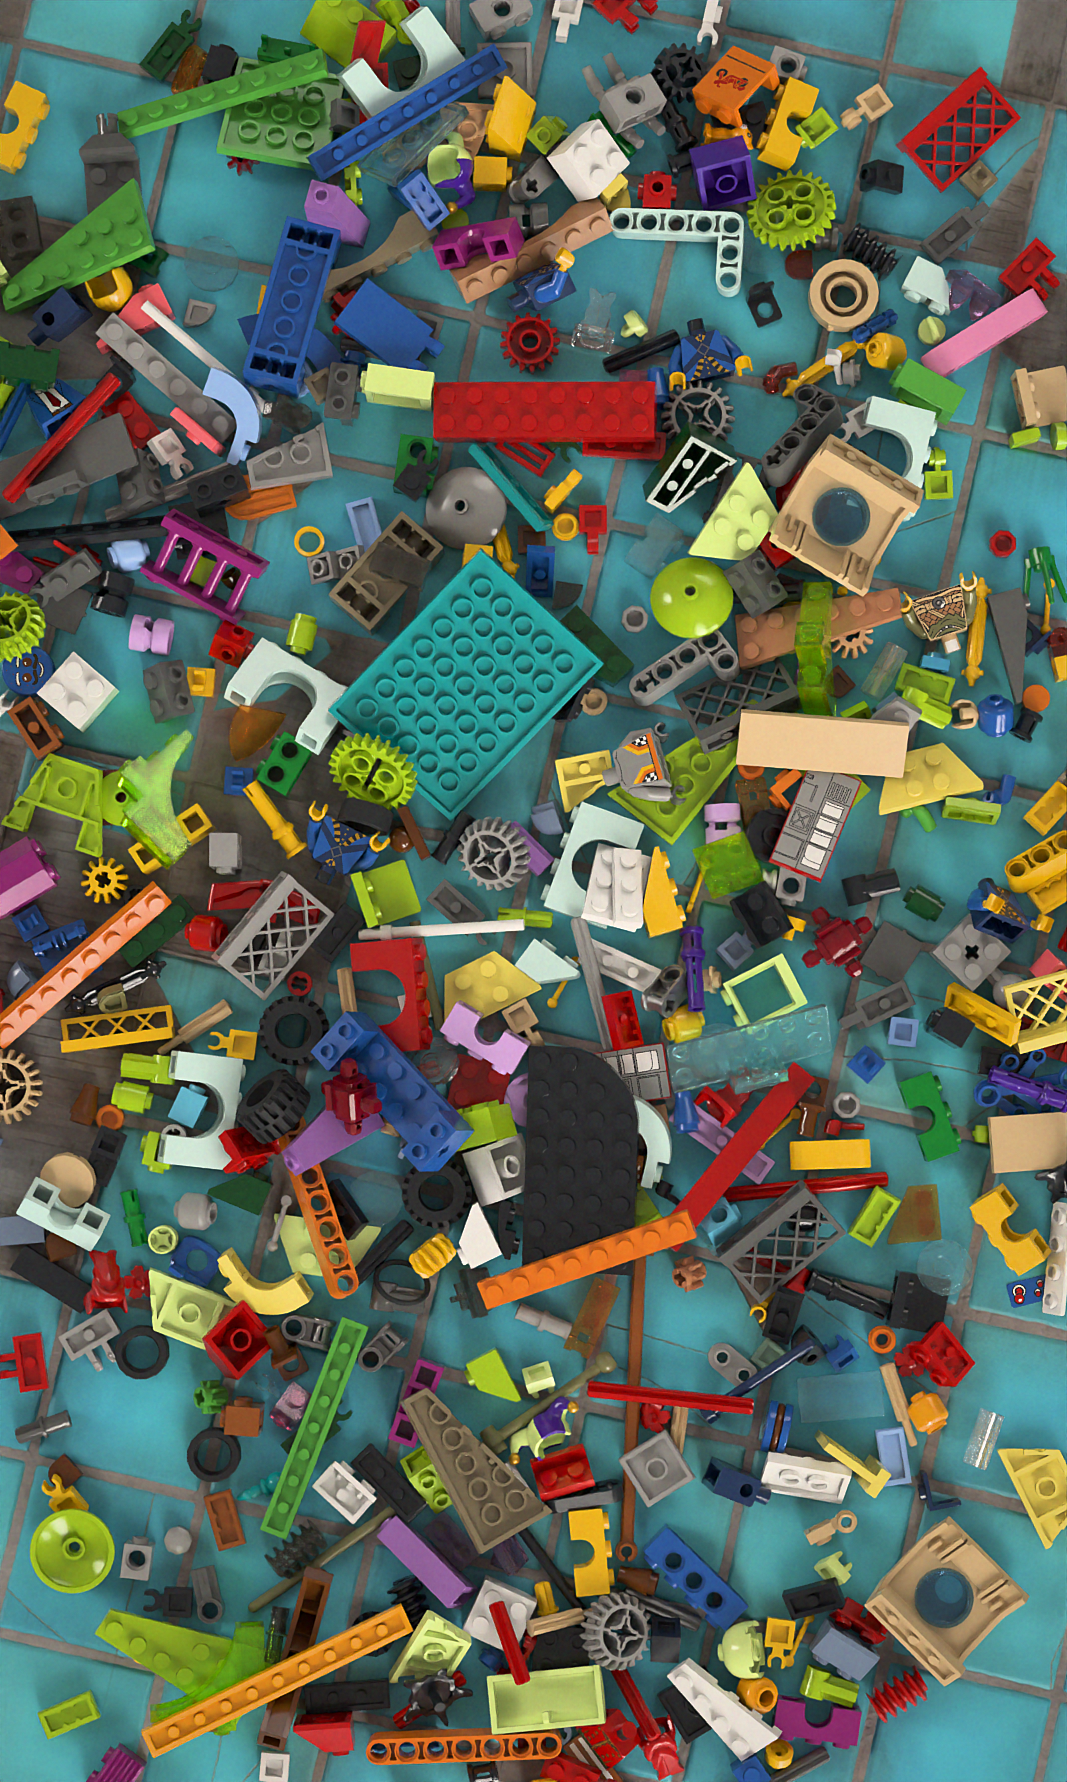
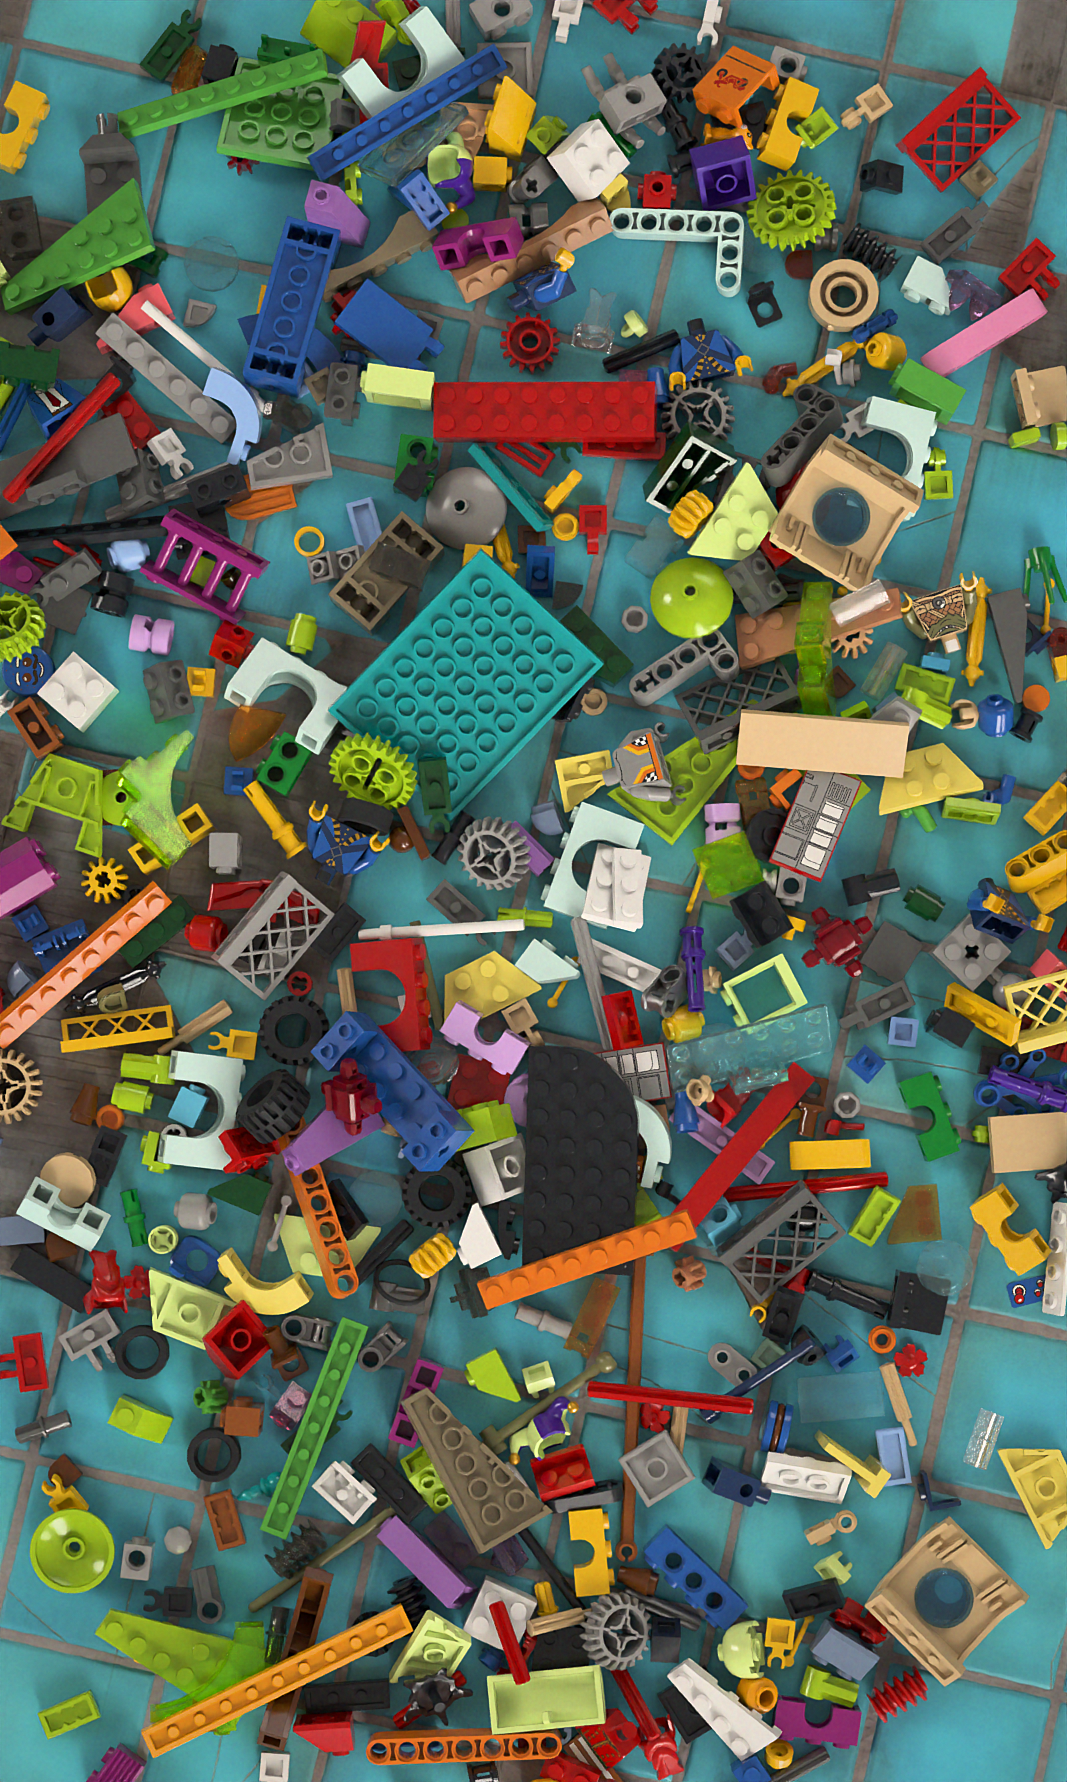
coral plate [170,407,226,457] -> none
lime bracket [350,860,421,929] -> none
yellow slope [643,846,686,939] -> none
light orange head [907,1390,949,1435] -> none
red bracket [908,1322,975,1387] -> none
yellowish green tile [917,316,946,346] -> none
red tile [989,530,1016,558] -> none
none -> lime slope [107,1394,174,1444]
none -> dark green plate [418,757,452,834]
none -> yellow gear [668,490,714,539]
none -> tan plate [686,1075,714,1106]
none -> clear axle [829,579,891,627]

